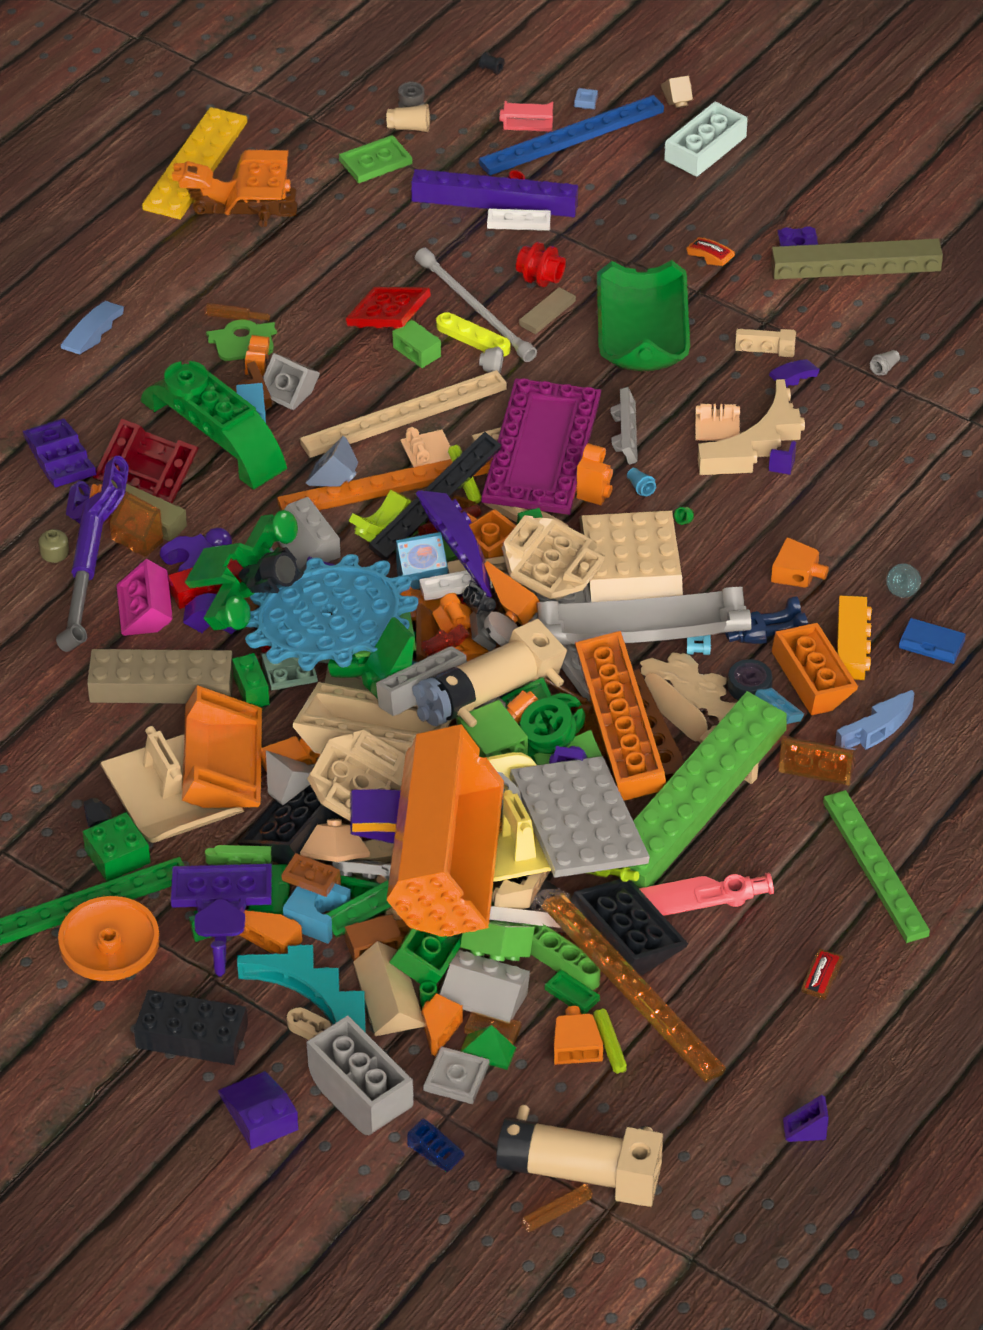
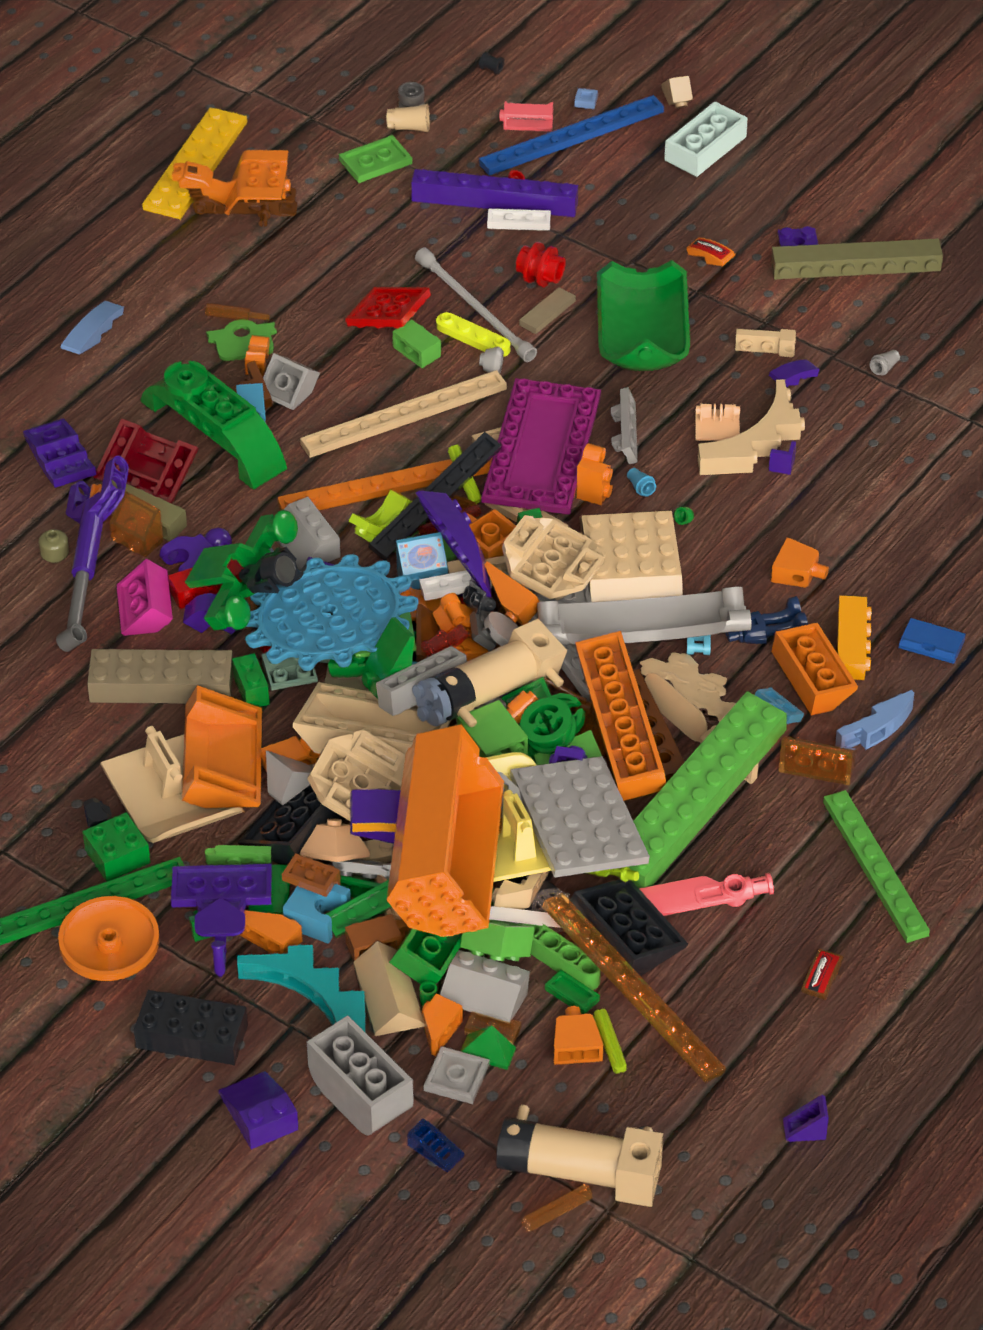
tan beam [287,1008,331,1040] -> none
sand blue slope [306,436,358,487] -> none
light nougat hinge [400,427,451,467] -> none
wheel [727,659,773,701] -> none
clear light blue plate [887,564,921,598] -> none

